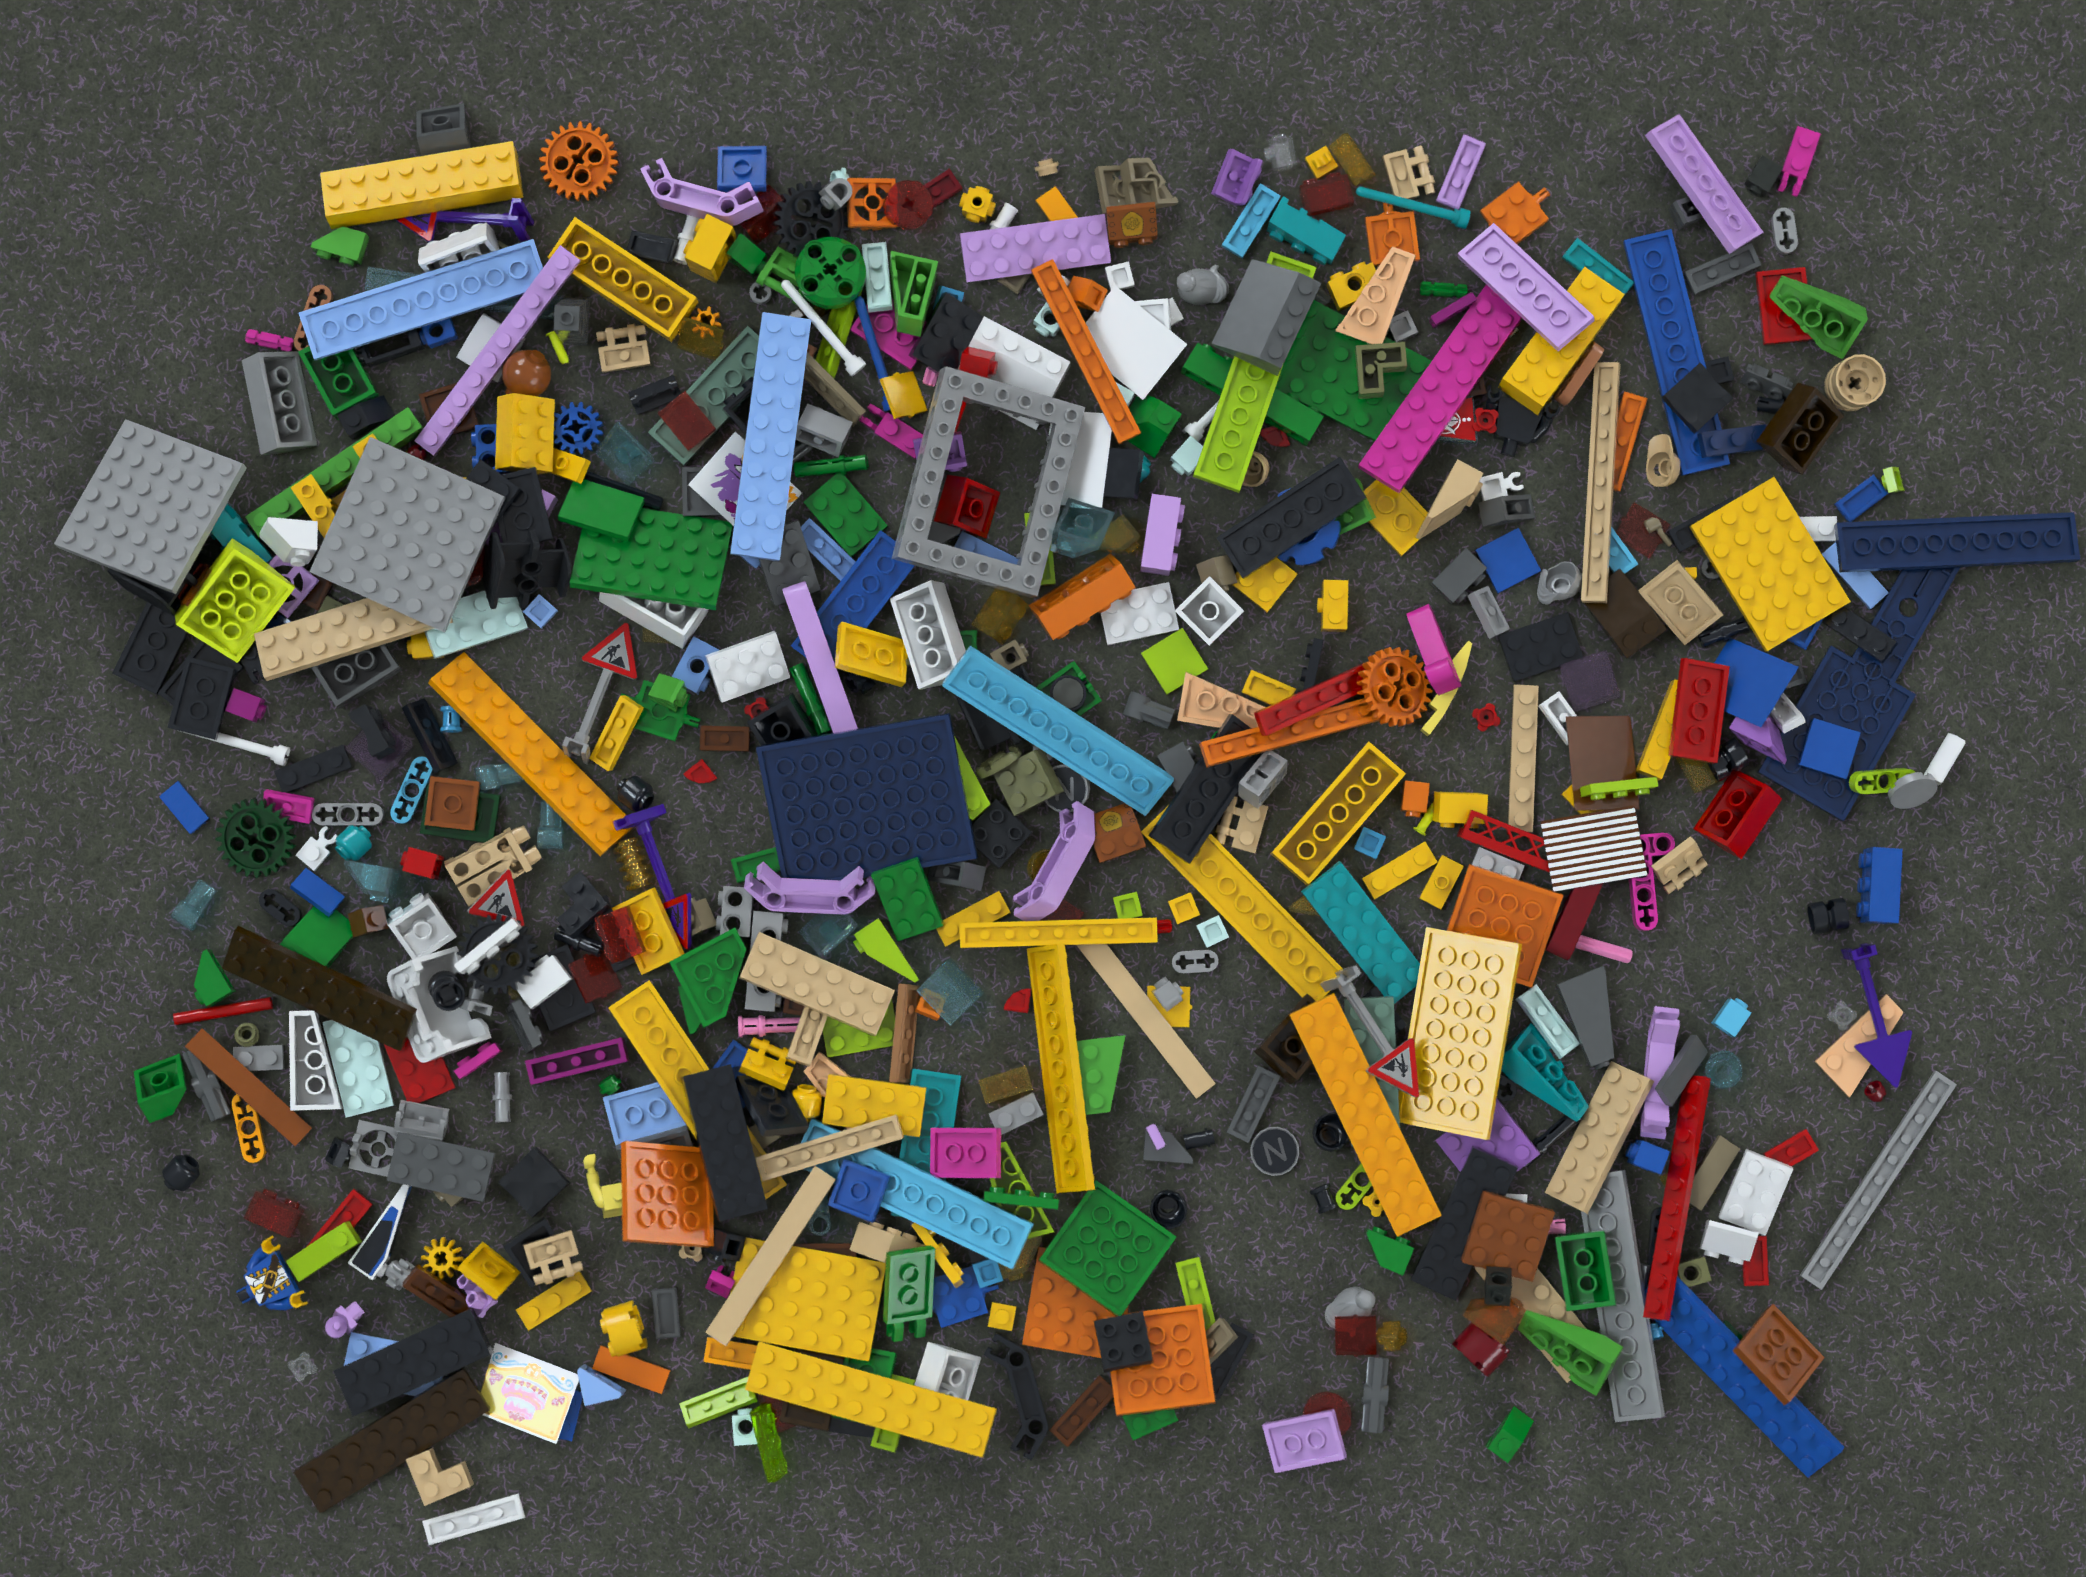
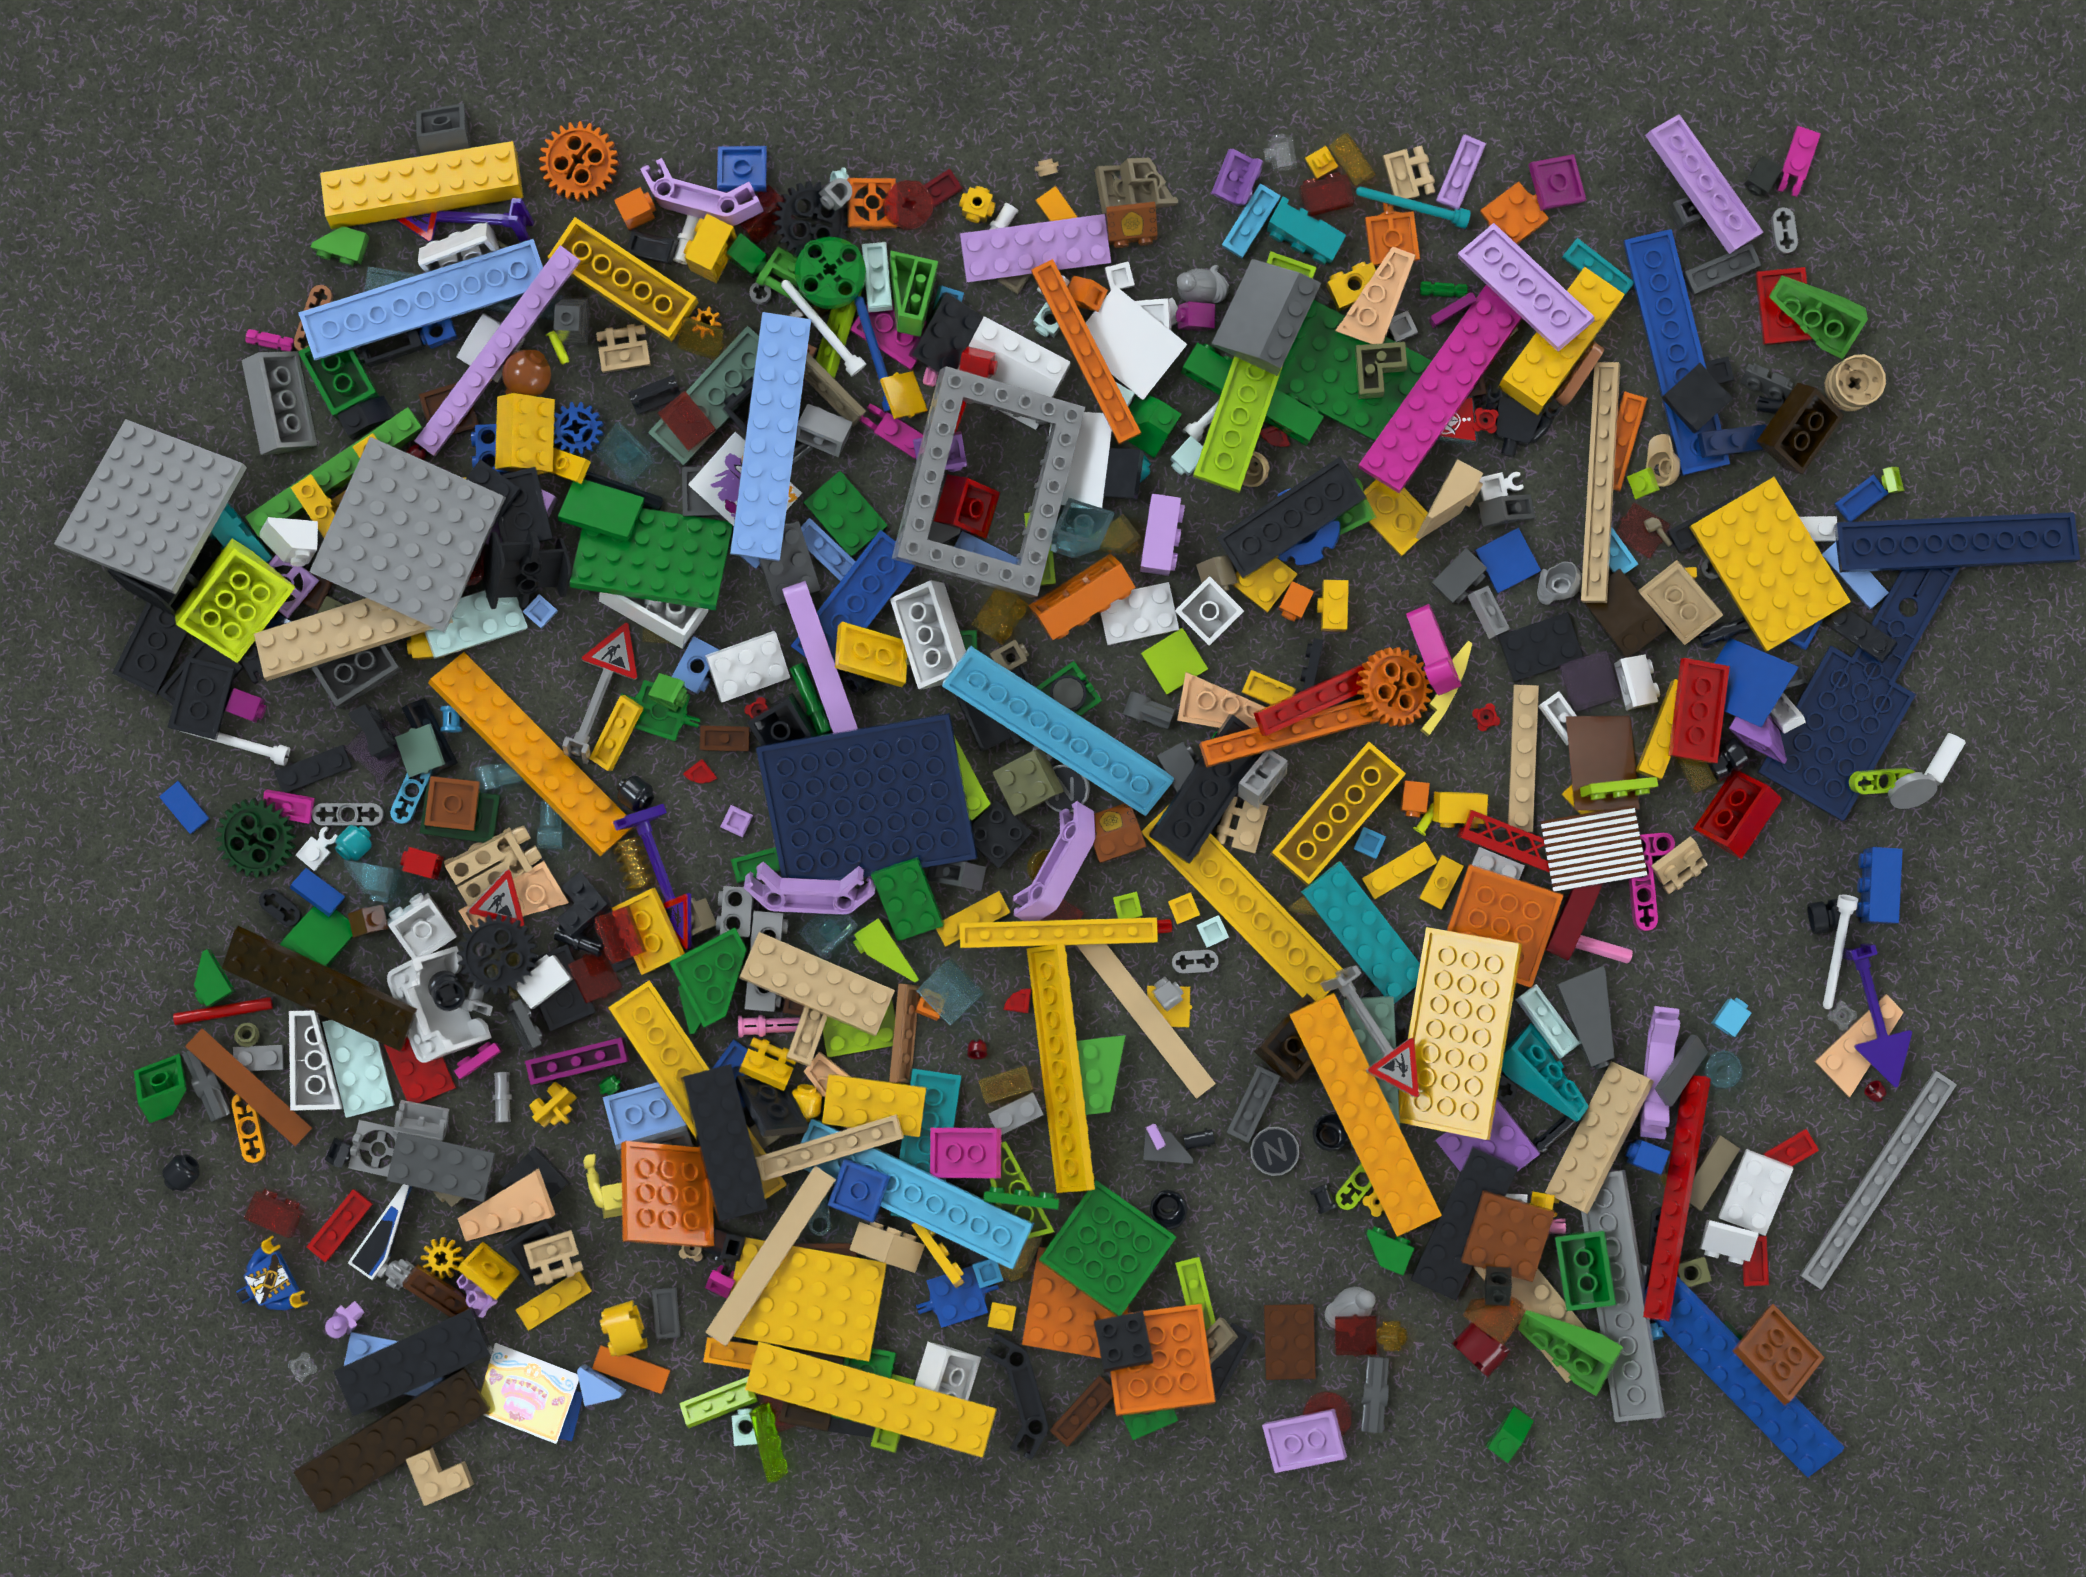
clear light blue piece [171,879,218,931] -> none
clear red piece [177,563,212,606] -> none
lime slope [286,1221,362,1282] -> none
white tile [422,1493,525,1545] -> none
white plate [454,918,522,974] -> none
green pin [794,454,869,478] -> none
green tile [883,1245,935,1342] -> none
olive tile [976,745,1022,779] -> none
blue tile [1798,718,1861,780] -> none
none -> sand green piece [395,724,445,778]
none -> light nougat wing [457,1168,555,1241]
none -> light nougat wing [459,860,569,932]
none -> yellow hips [529,1082,577,1128]
none -> orange brick [614,187,656,231]
none -> lavender tile [720,805,753,837]
none -> dark red hinge [967,1039,987,1059]
none -> magenta brick [1176,301,1215,331]
none -> reddish brown plate [1264,1304,1315,1380]
none -> orange brick [1278,581,1314,621]
none -> magenta tile [1528,154,1587,211]
none -> yellow tile [1530,1191,1559,1217]
none -> white slope [1614,654,1660,711]
none -> lime plate [1627,467,1660,499]
none -> white piece [1823,895,1858,1009]

